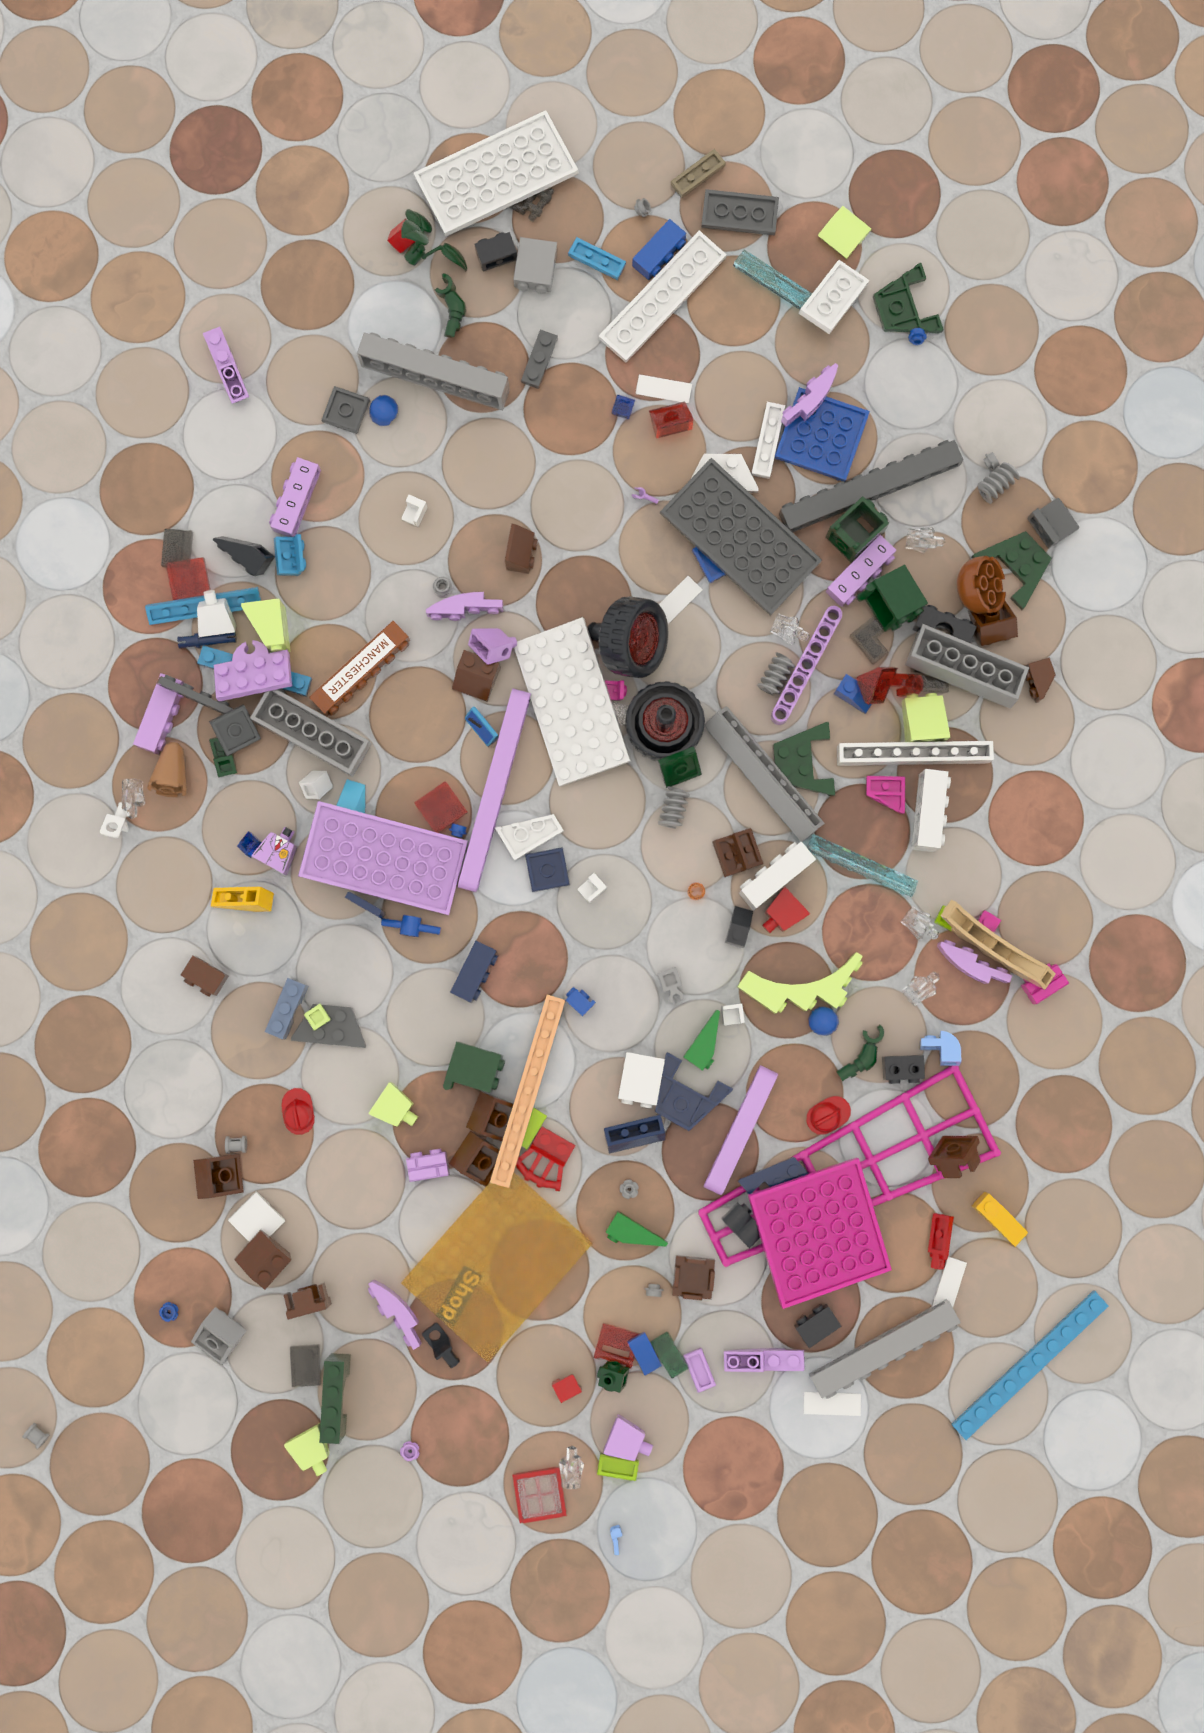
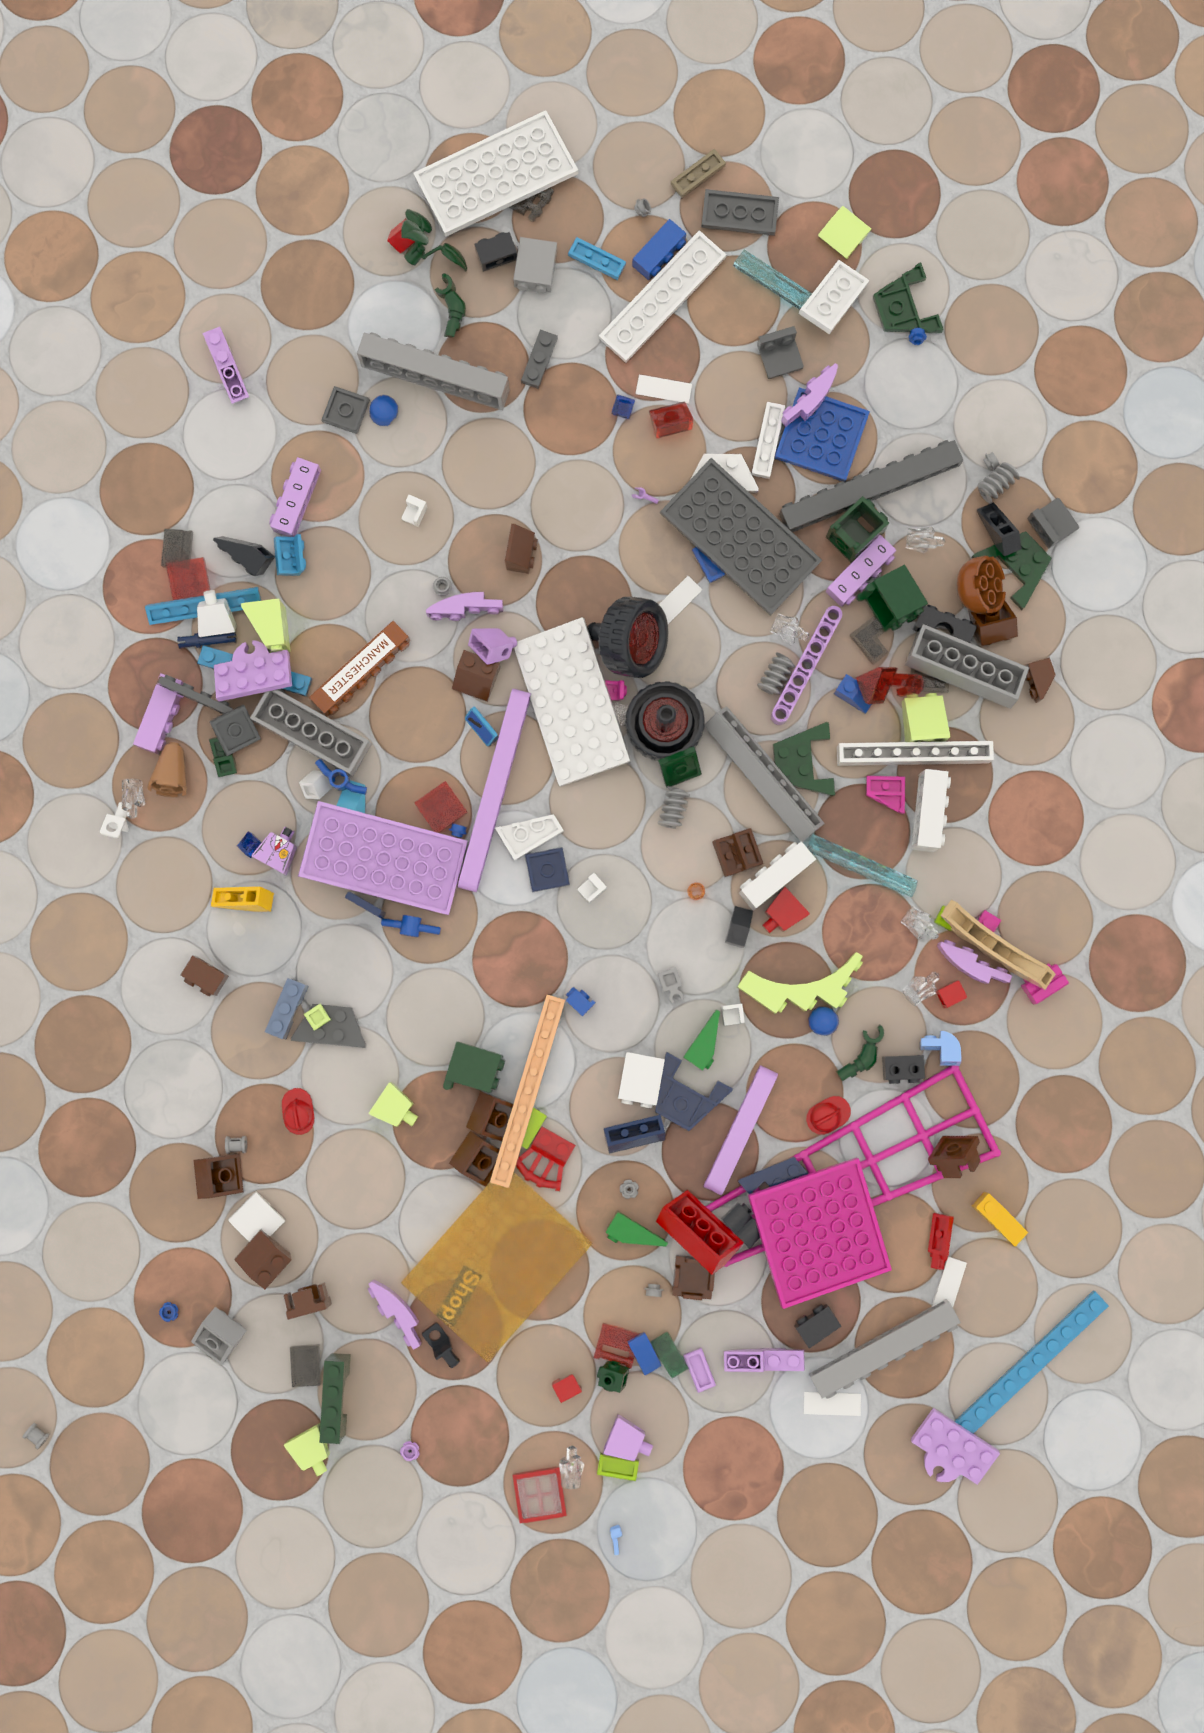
lavender brick [406,1148,450,1182] -> none
dark blue brick [450,940,499,1003] -> none
none -> blue piece [315,759,367,795]
none -> red slope [656,1190,744,1275]
none -> dark grey bracket [757,326,804,379]
none -> lavender plate [911,1408,1000,1485]
none -> panel [935,980,967,1008]
none -> black slope [977,502,1021,556]

